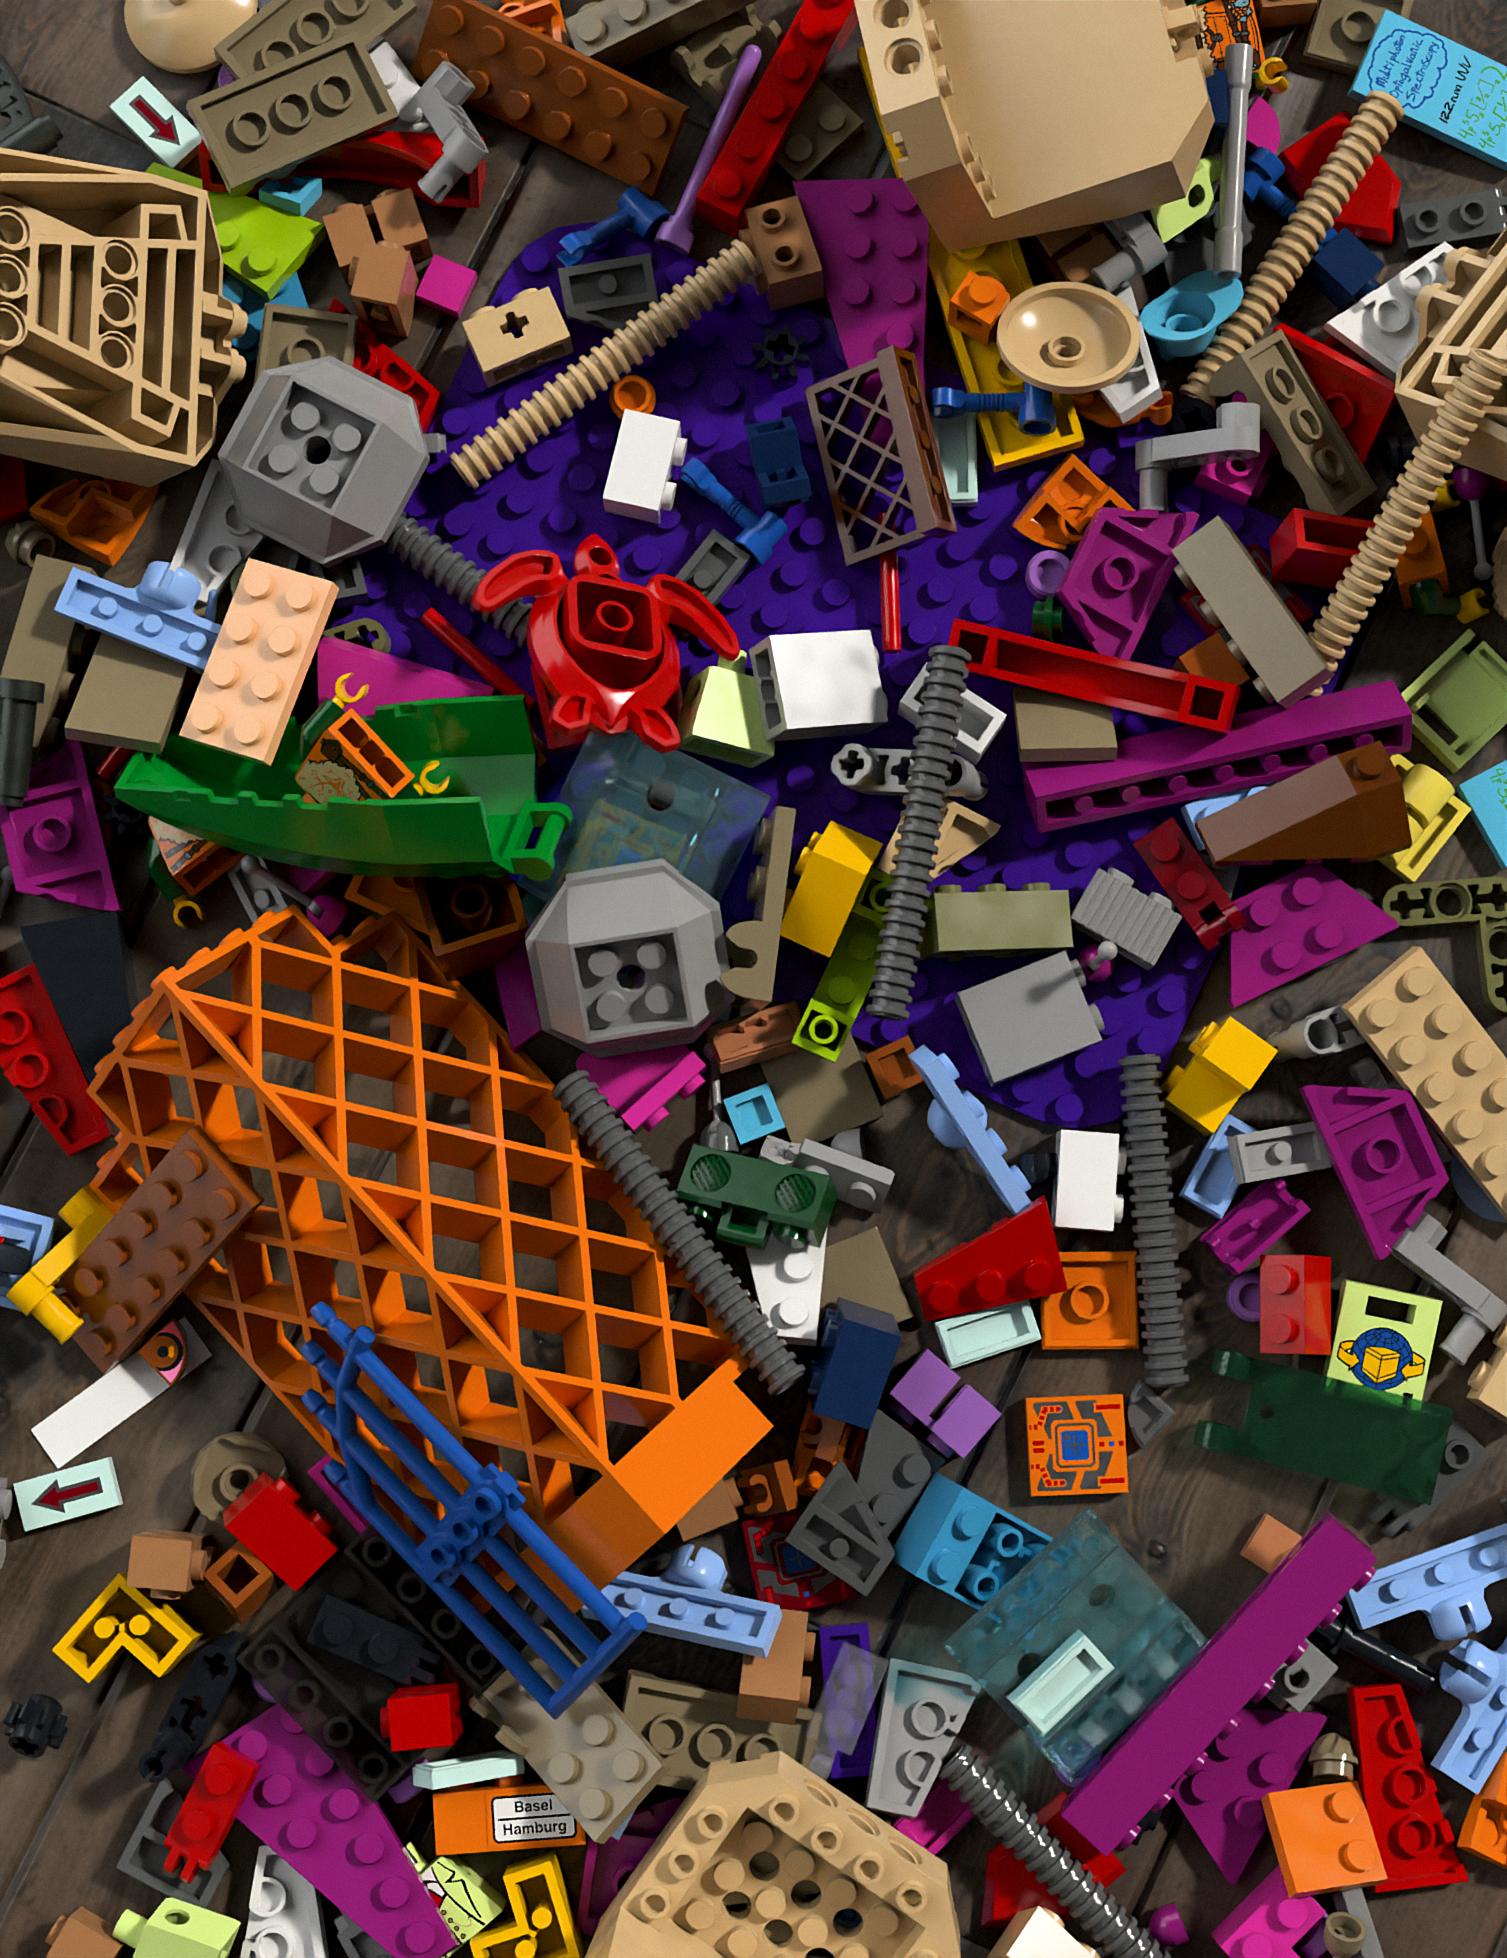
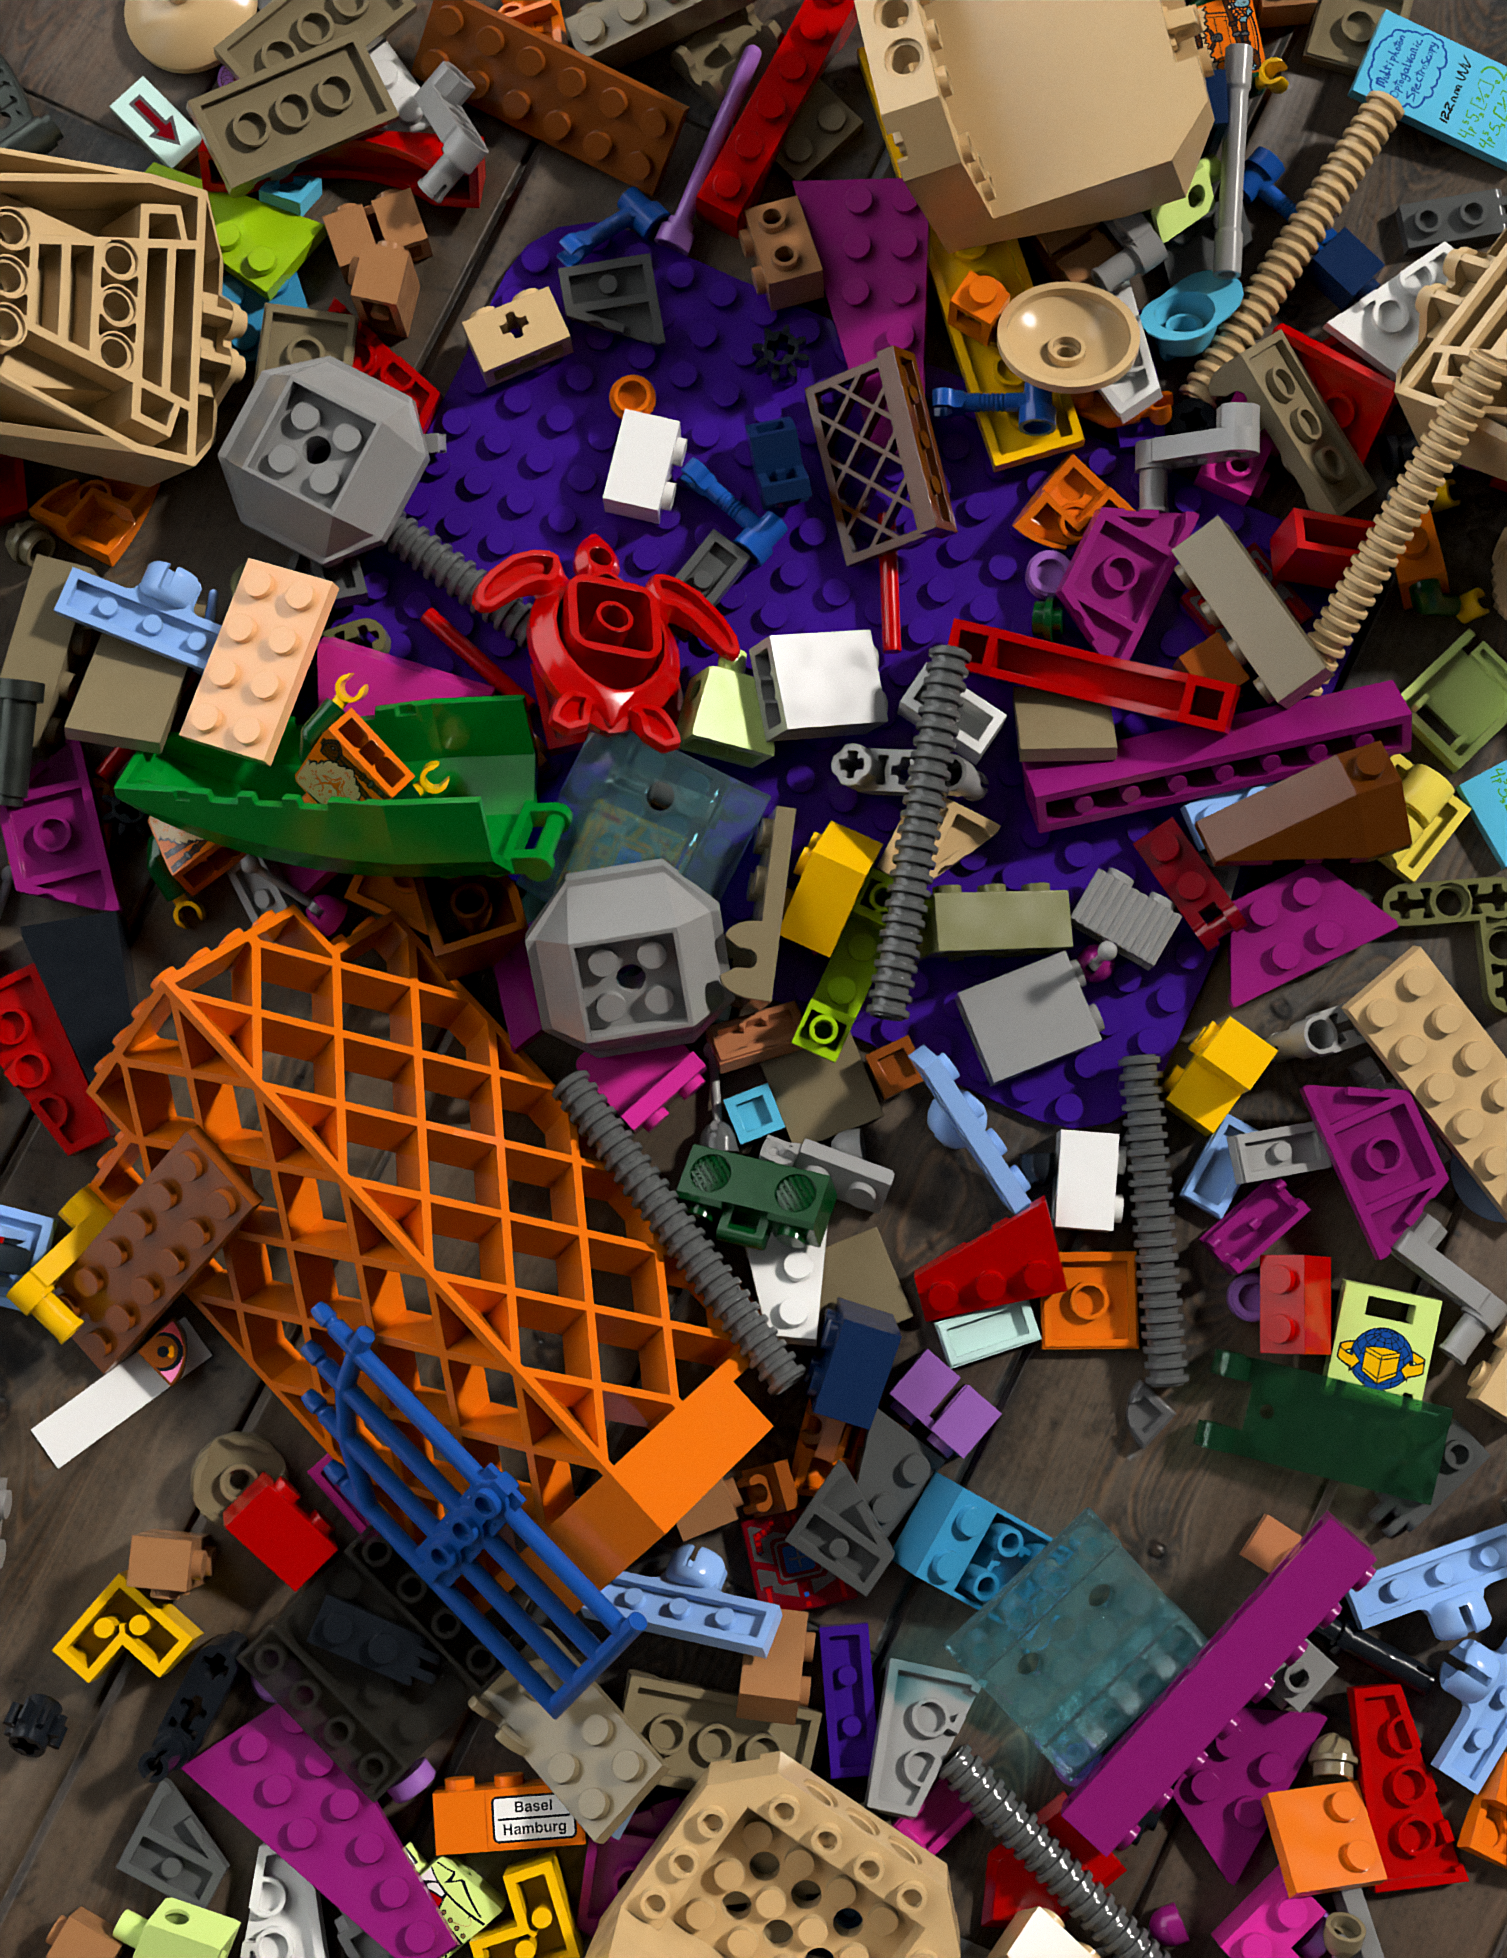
light aqua tile [13,1457,123,1531] -> none
red hinge [163,1741,262,1884] -> none
white wing [169,458,267,605] -> none
dark orange brick [203,1541,278,1625] -> none
red piece [380,1681,463,1752] -> none
light aqua tile [412,1750,525,1790] -> none
dark pink tile [415,254,478,319] -> none
tan piece [450,239,760,490] -> none
clear plate [805,1640,890,1781] -> none
light aqua tile [929,412,978,507] -> none
light aqua tile [1007,1629,1115,1736] -> none
tile [1024,1394,1129,1497] -> none
dark pink tile [1246,96,1281,154] -> none
red tile [1277,111,1401,246] -> none
hinge [1452,467,1492,581] -> none

